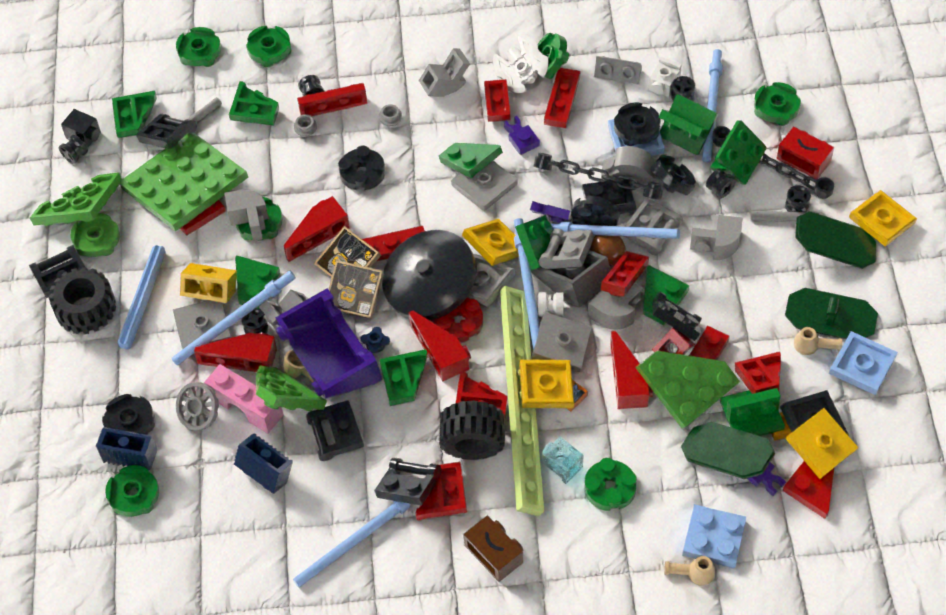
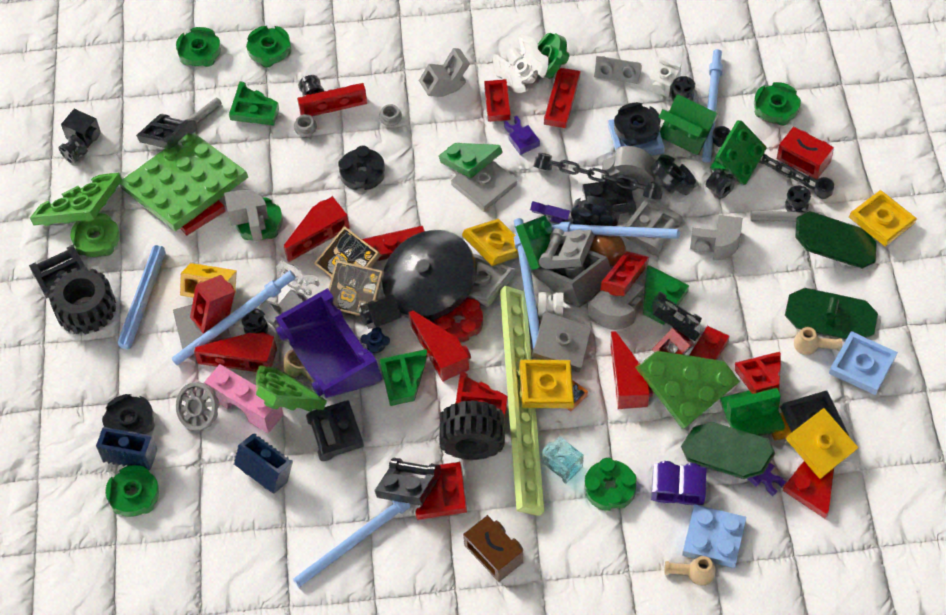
green wing [112,91,157,138] -> none
green wing [235,255,280,310] -> none
none -> red brick [190,275,235,334]
none -> clear plate [276,261,320,296]
none -> black brick [360,294,402,329]
none -> dark purple brick [651,461,707,505]

